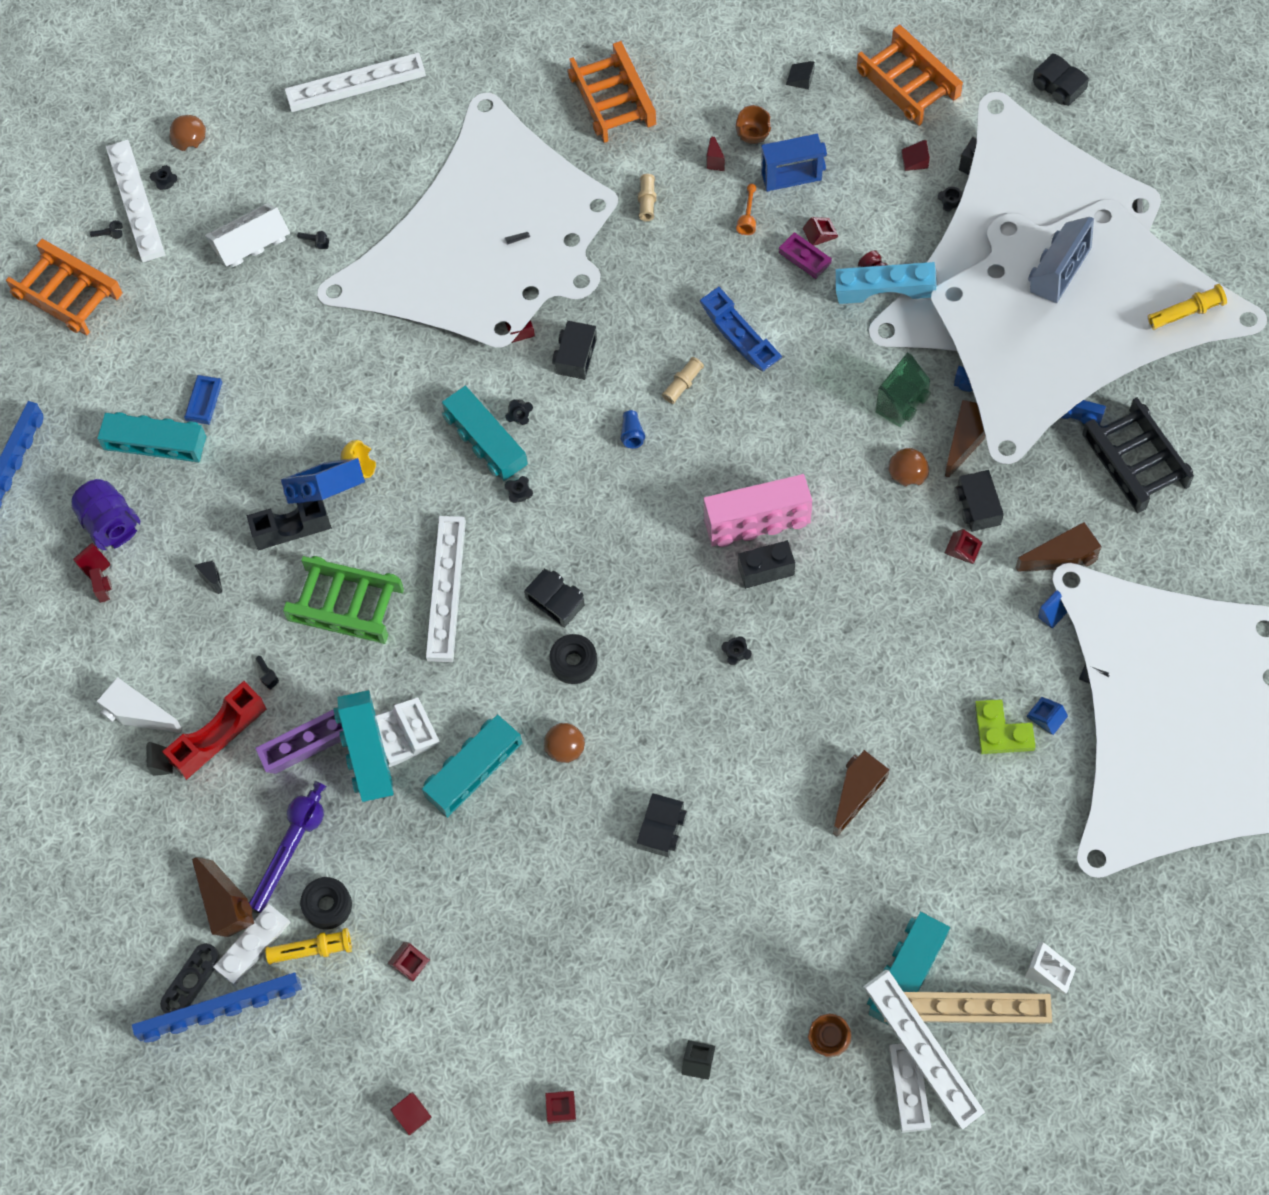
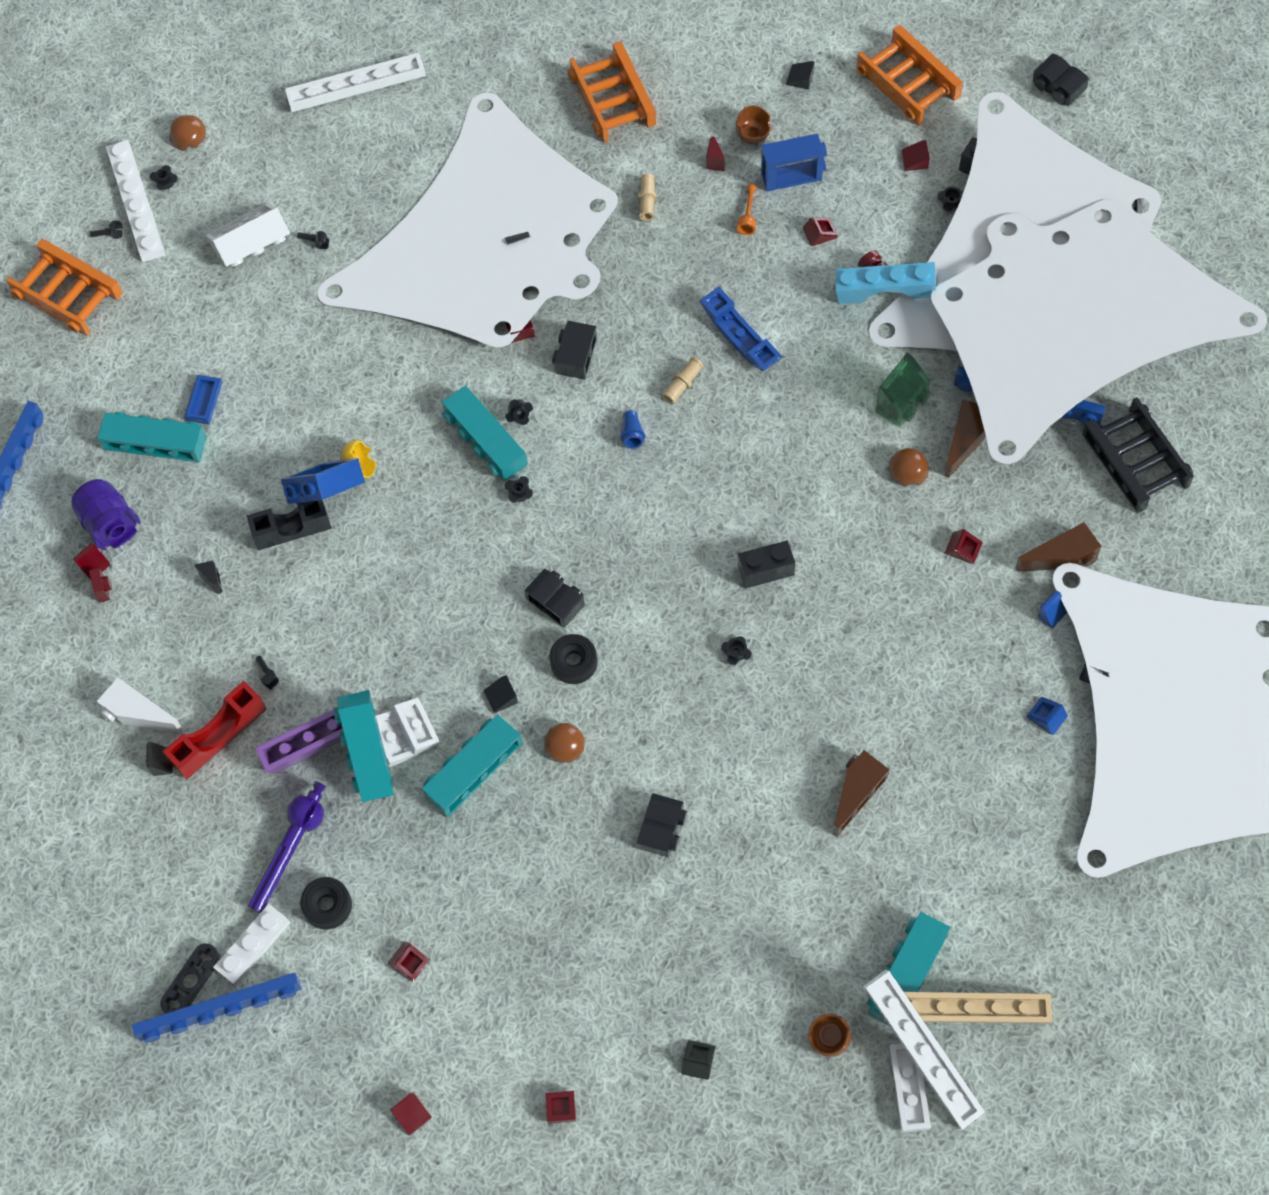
reddish brown slope [192,857,254,937] -> none
yellow pin [266,928,352,965] -> none
bright green fence [283,556,404,644] -> none
white plate [426,516,466,662] -> none
bright pink brick [704,474,812,547] -> none
magenta plate [779,232,832,279] -> none
black brick [954,470,1004,532] -> none
lime plate [975,699,1036,754] -> none
white slope [1025,942,1076,994] -> none
sand blue slope [1028,217,1094,303] -> none
yellow pin [1147,284,1227,330] -> none
none -> black slope [483,675,518,714]

